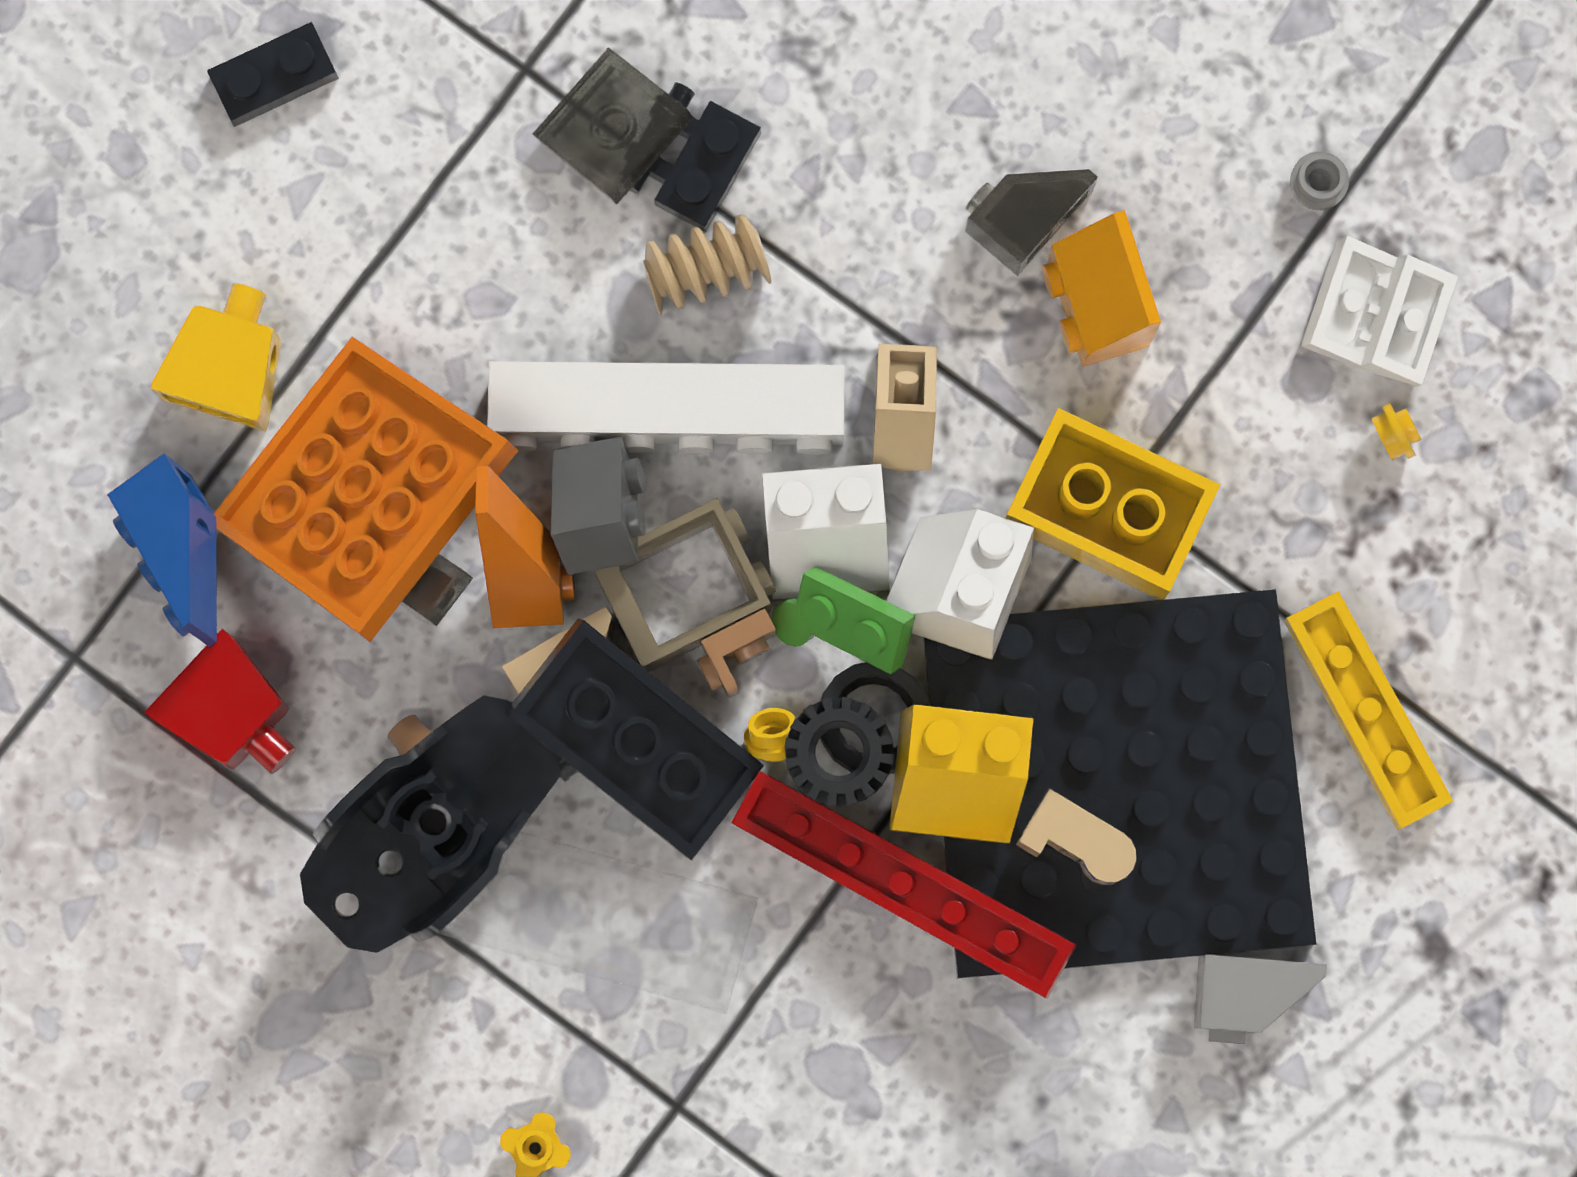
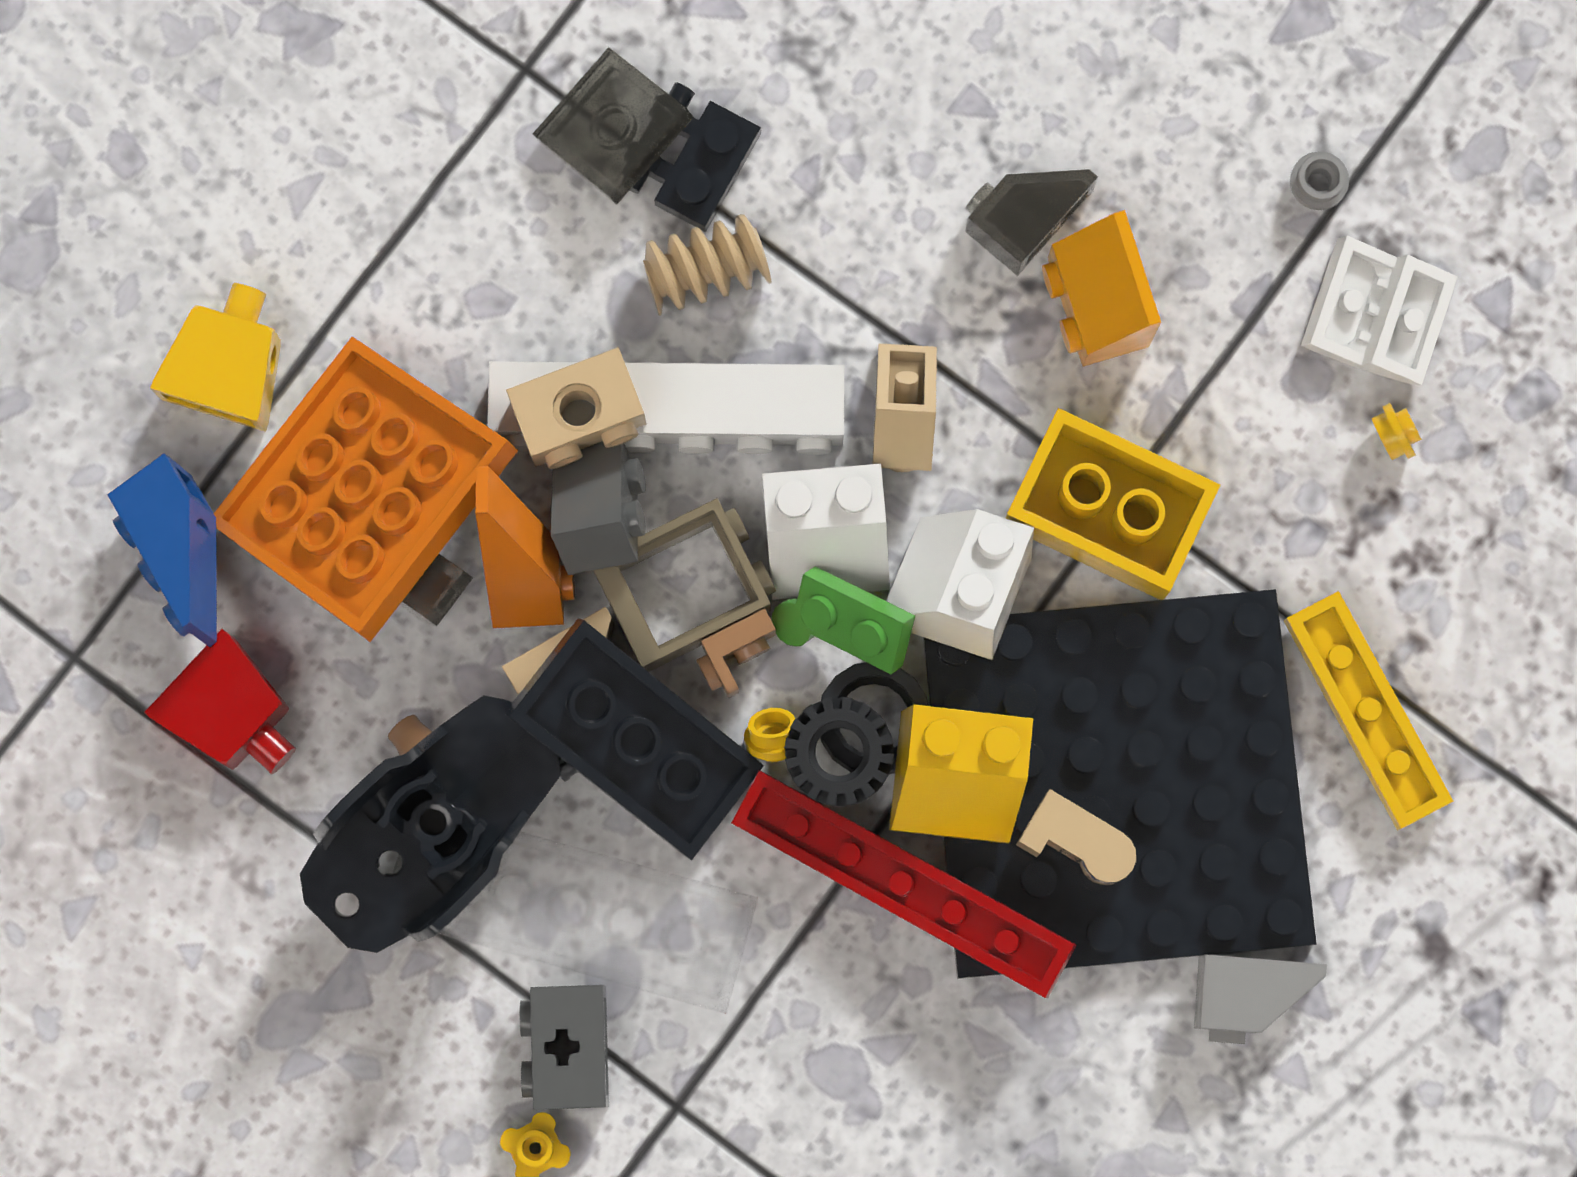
black plate [207,22,339,127] -> none
none -> tan brick [506,347,647,469]
none -> dark grey brick [519,985,609,1110]

